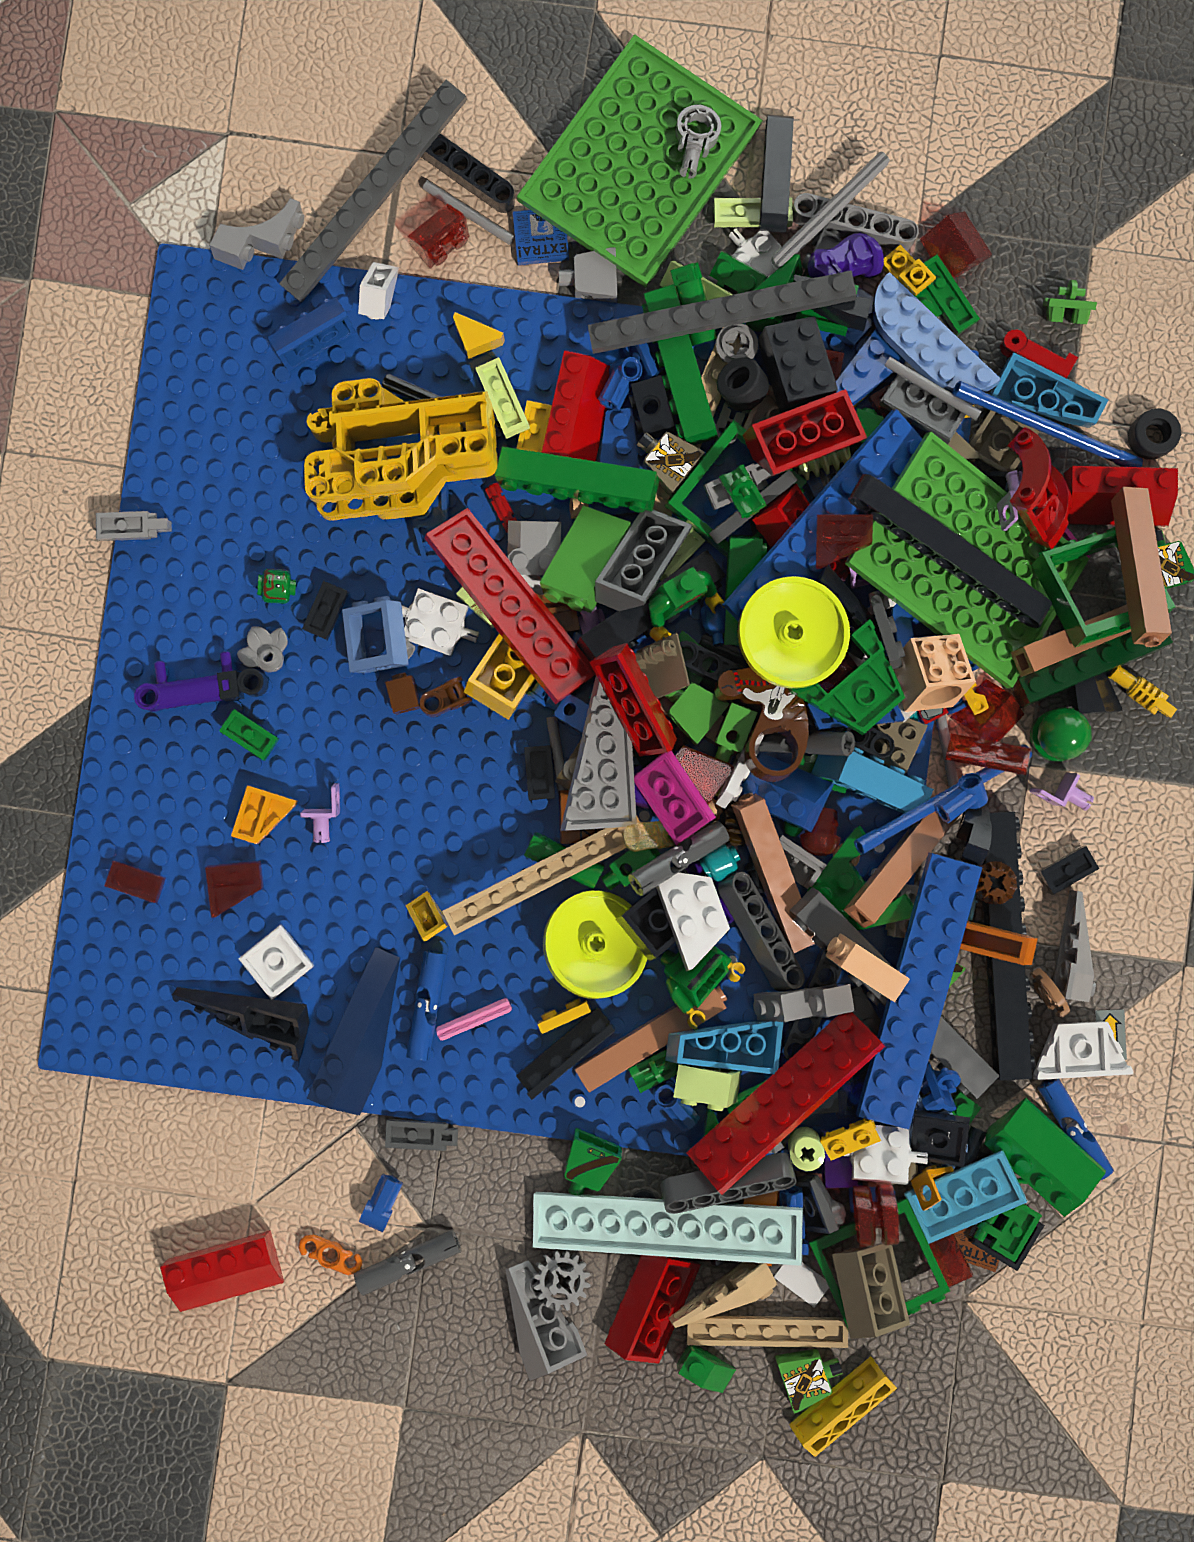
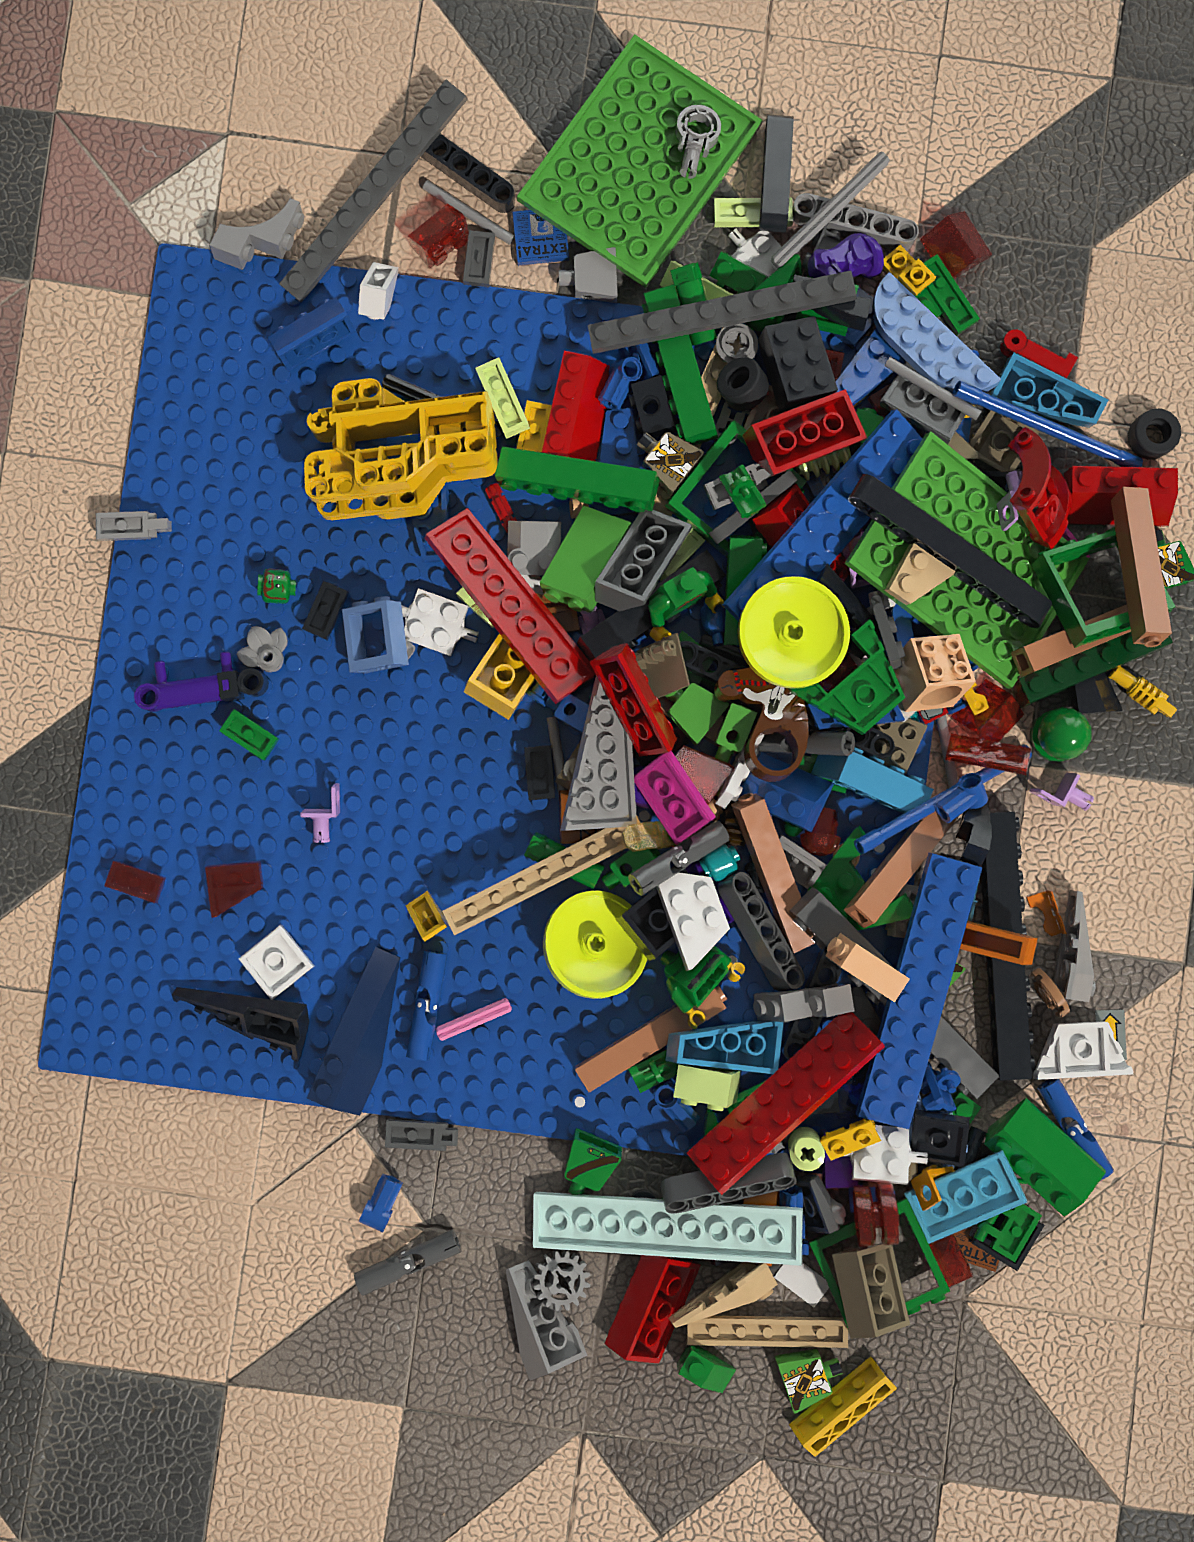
red slope [160,1230,284,1312] -> none
light orange wing [231,785,298,844] -> none
orange piece [299,1234,362,1275] -> none
reddish brown brick [385,673,421,715] -> none
reddish brown piece [419,676,473,717] -> none
yellow slope [453,312,505,359] -> none
black fence [516,1007,615,1100] -> none
yellow plate [538,998,591,1034] -> none
clear red wing [816,515,873,569] -> none
reddish brown gear [976,862,1018,904] -> none
black plate [1038,846,1099,895] -> none
bright green hips [1043,280,1097,324] -> none
none -> dark grey plate [463,230,496,287]
none -> tan wing [884,543,955,605]
none -> orange piece [1027,890,1067,936]

